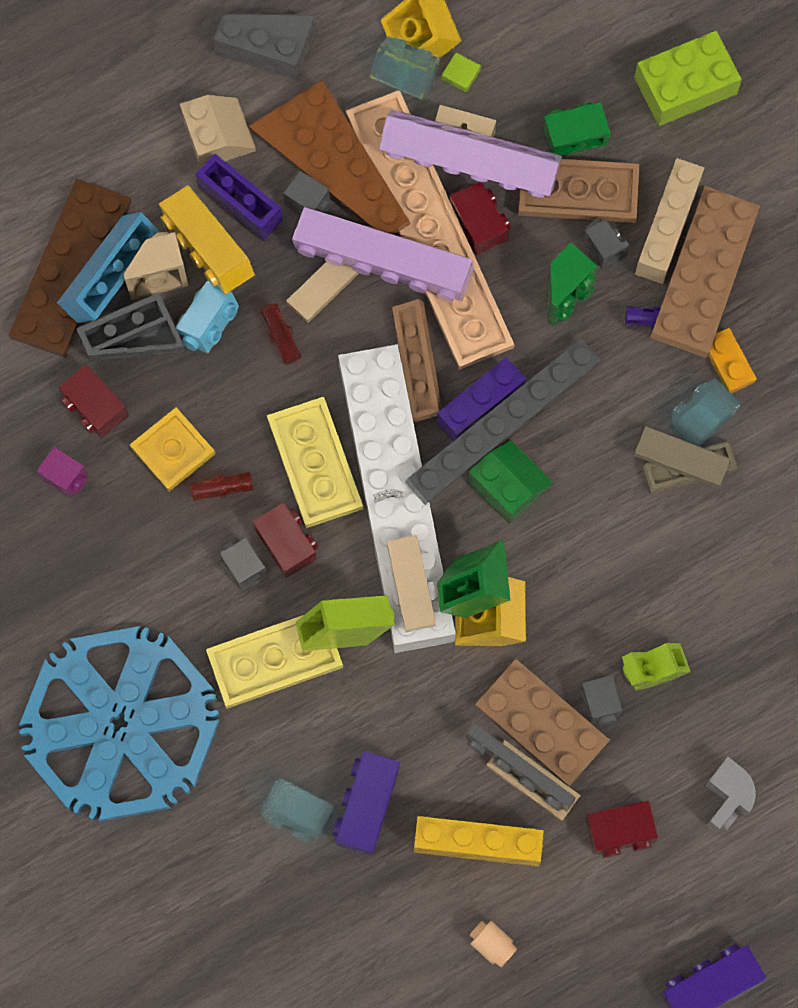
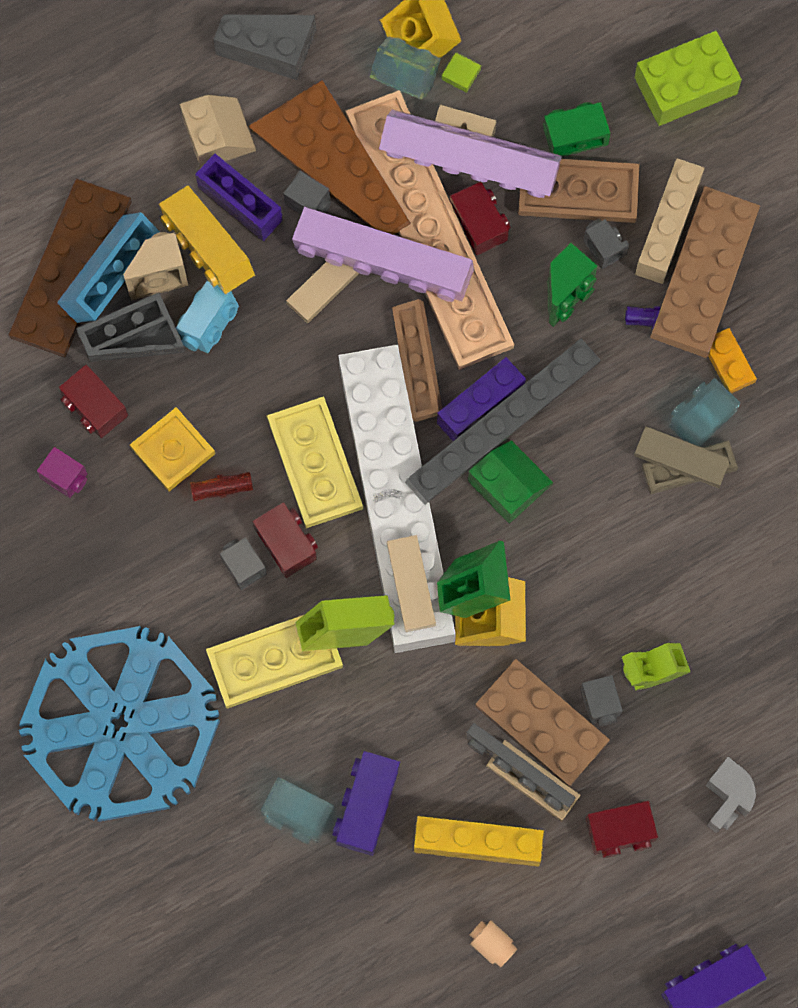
clear red pin [260,303,301,364] -> none

